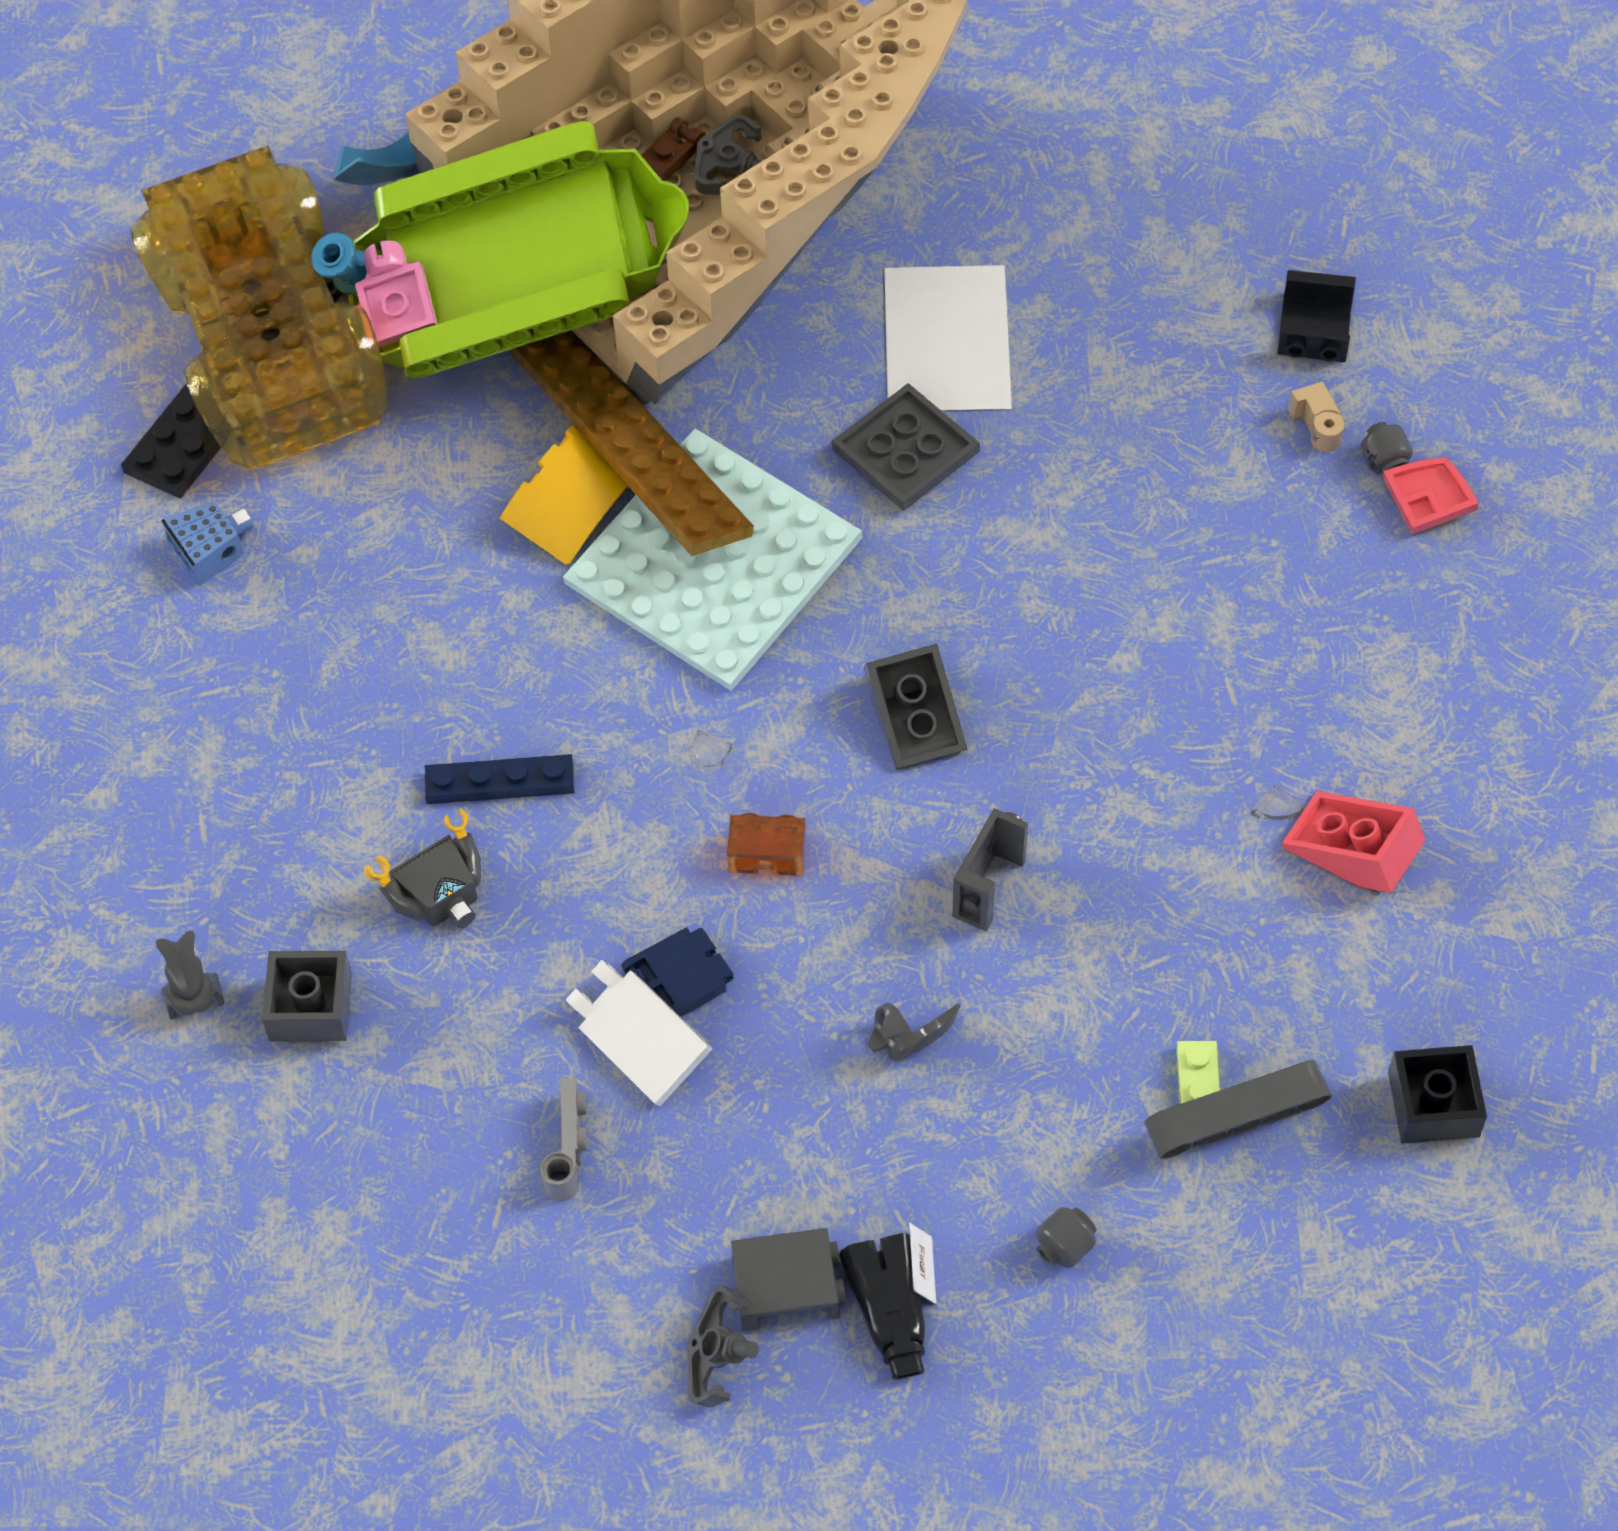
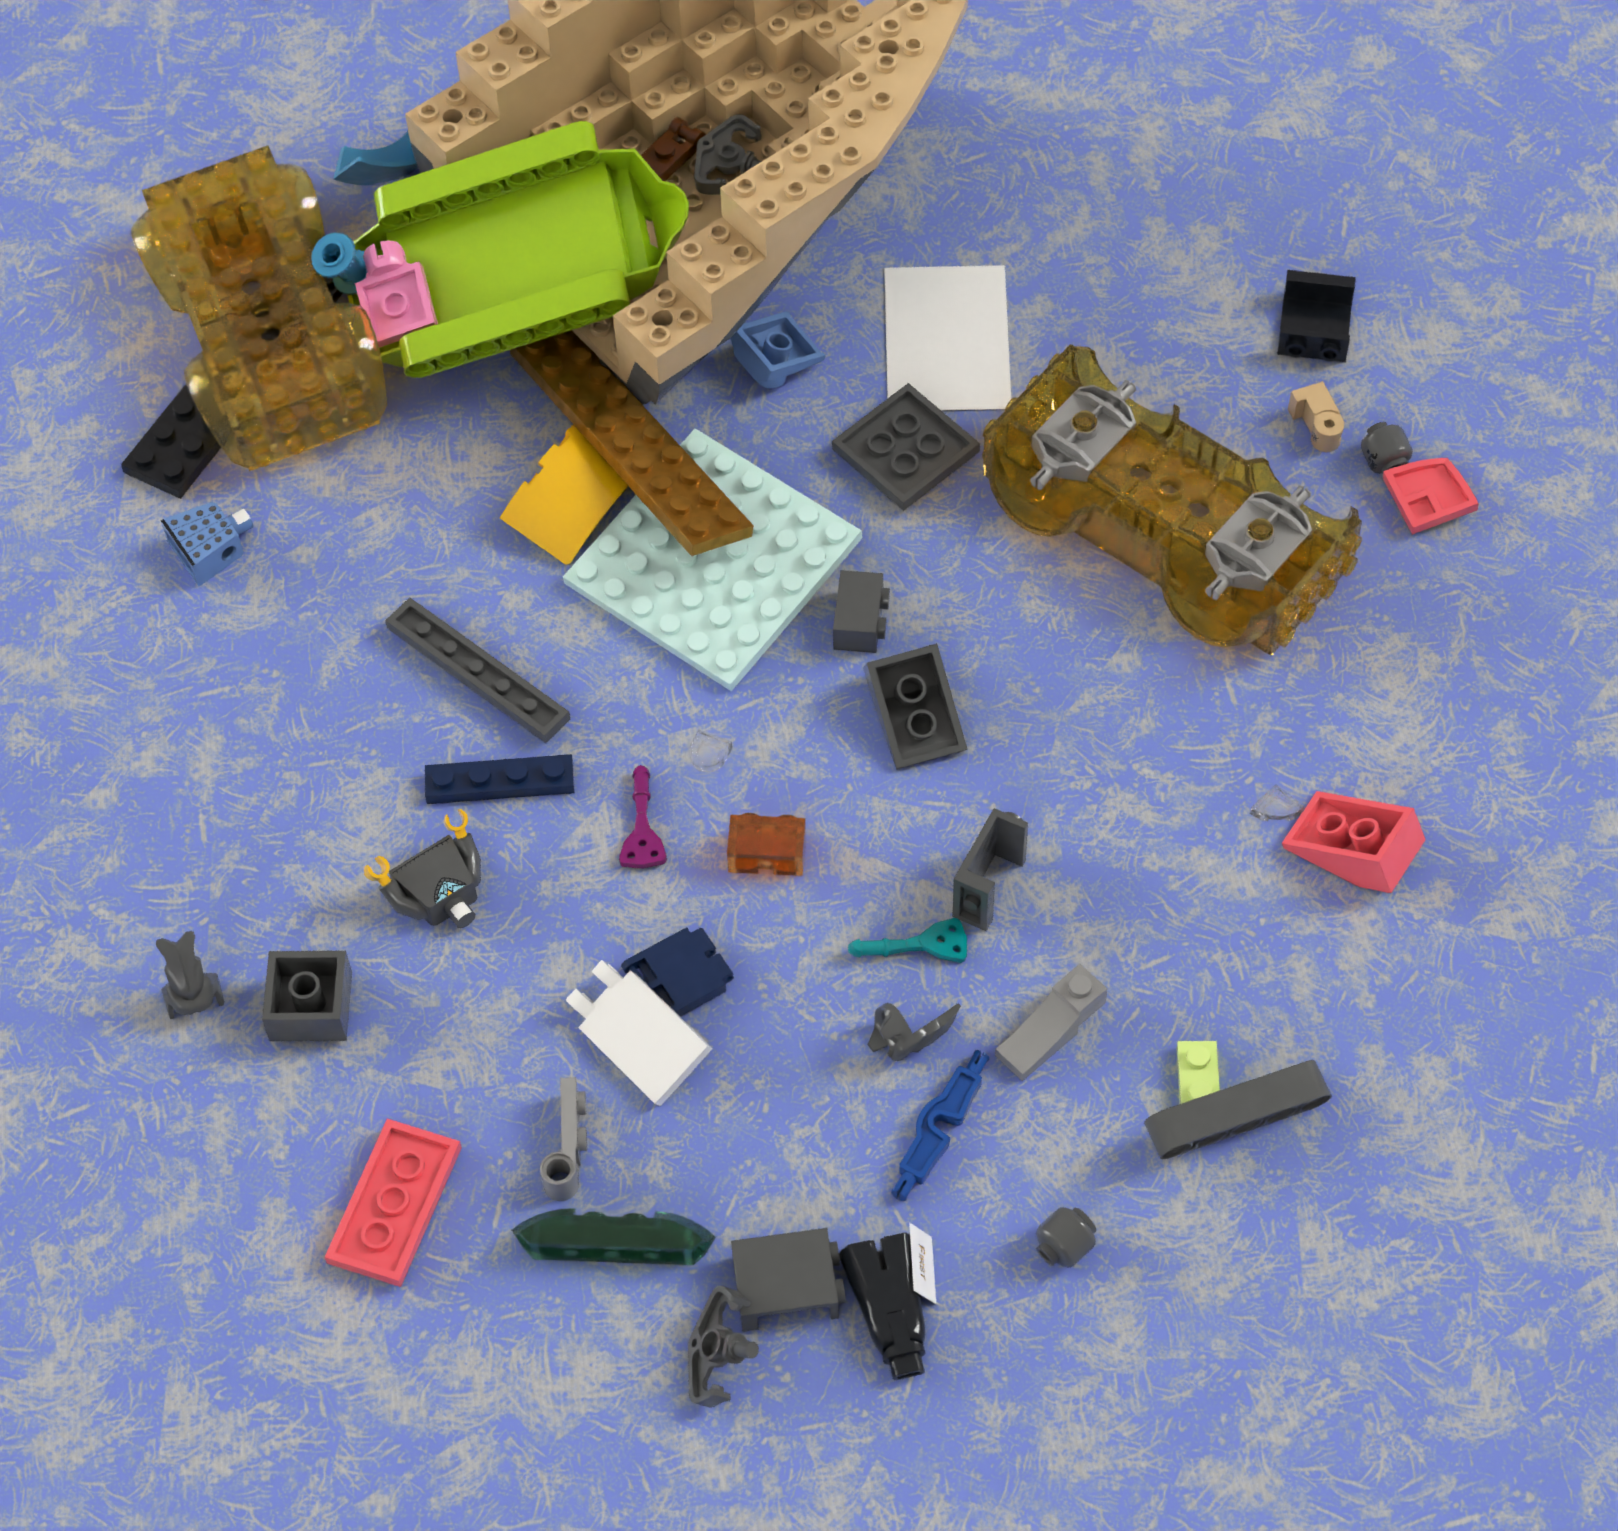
black brick [1388,1045,1487,1144] -> none
none -> coral plate [325,1119,462,1287]
none -> dark grey plate [385,598,570,743]
none -> clear green brick [512,1208,716,1265]
none -> magenta piece [619,765,667,869]
none -> medium blue slope [730,311,826,388]
none -> dark grey brick [833,570,890,653]
none -> teal piece [848,918,967,963]
none -> blue piece [891,1050,989,1201]
none -> clear yellow piece [982,344,1362,656]
none -> light grey slope [995,964,1108,1081]

